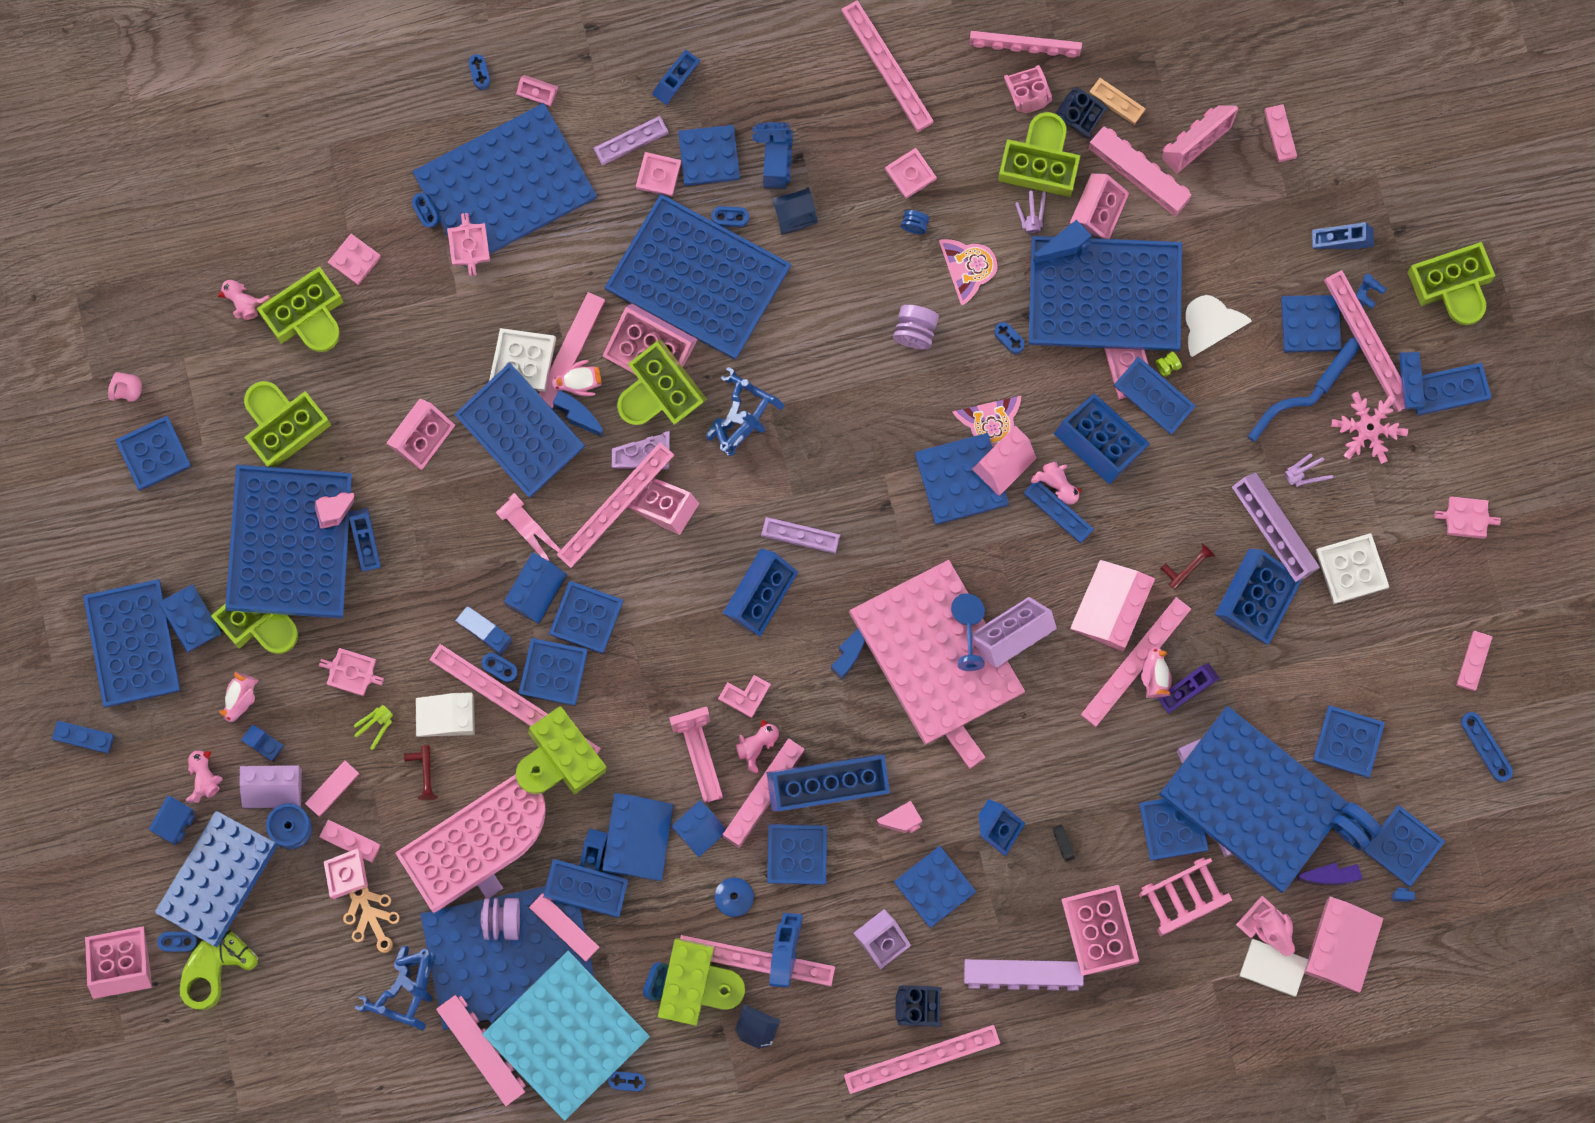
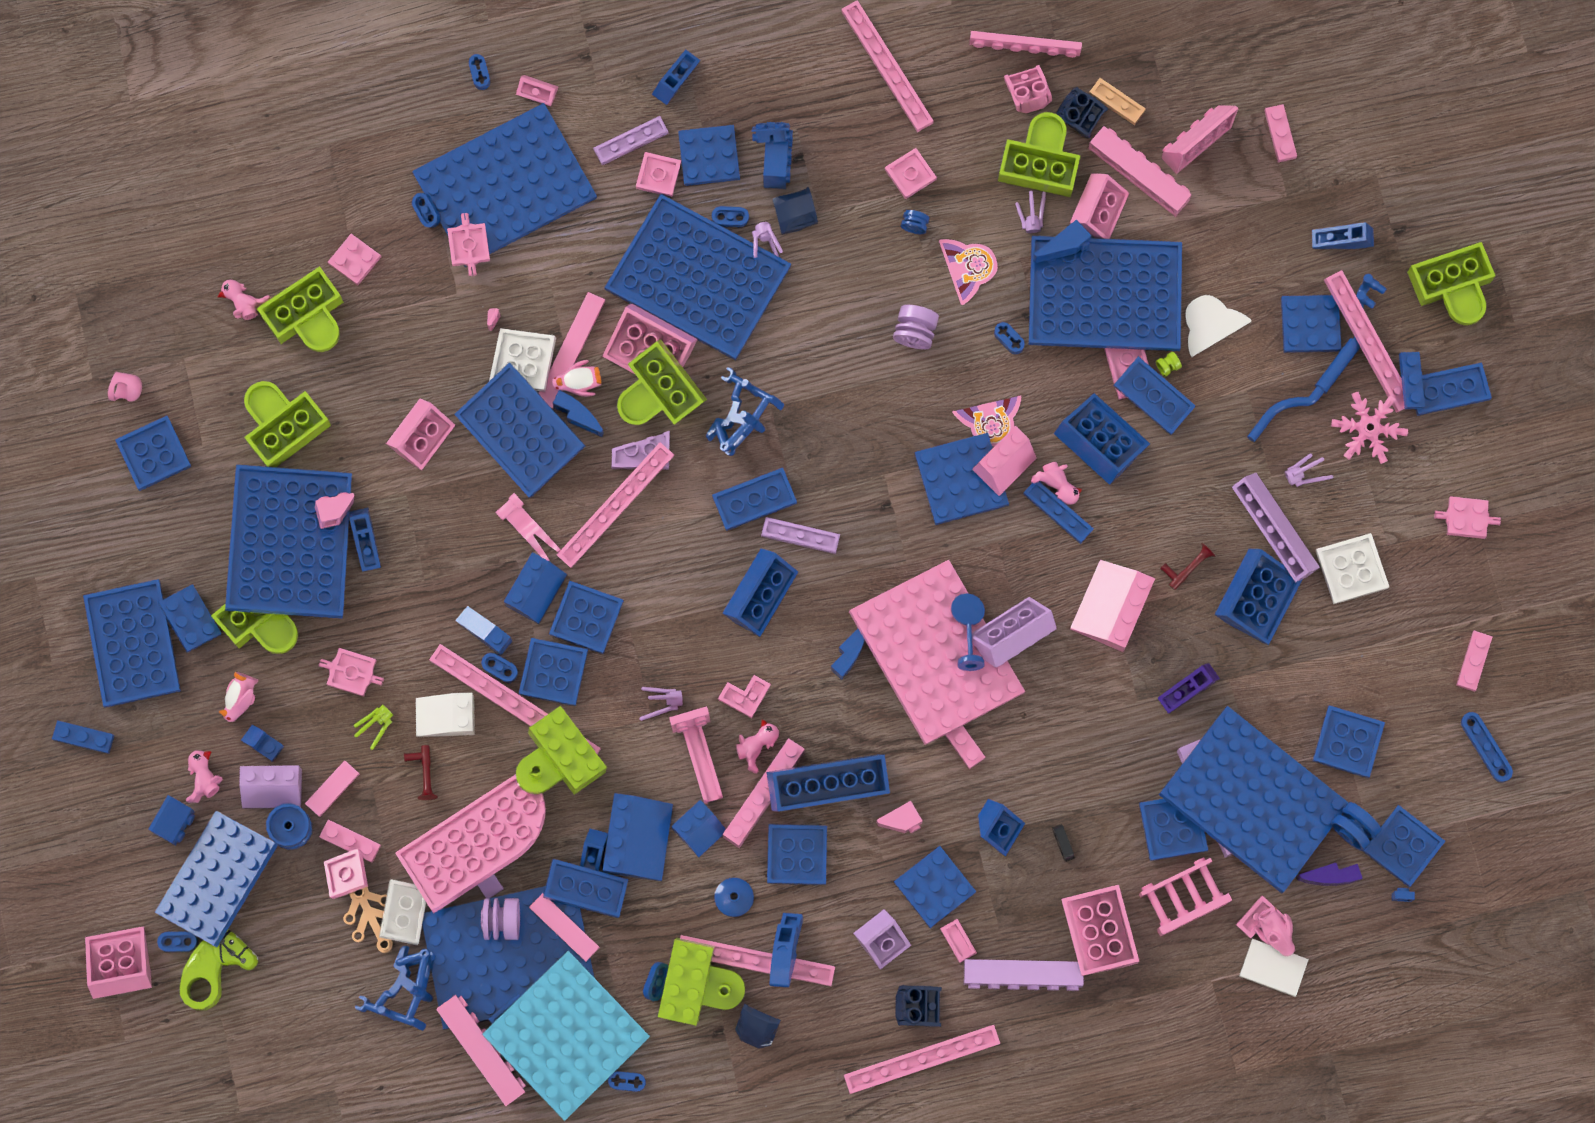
bright pink slope [628,478,700,535] -> none
bright pink plate [1080,597,1191,728] -> none
bright pink animal [1141,648,1172,698] -> none
bright pink slope [1304,897,1383,993] -> none
none -> white tile [379,879,426,945]
none -> bright pink slope [487,308,501,331]
none -> lavender plant [639,687,683,721]
none -> blue plate [712,468,797,531]
none -> lavender plant [752,222,783,258]
none -> bright pink tile [940,919,977,963]

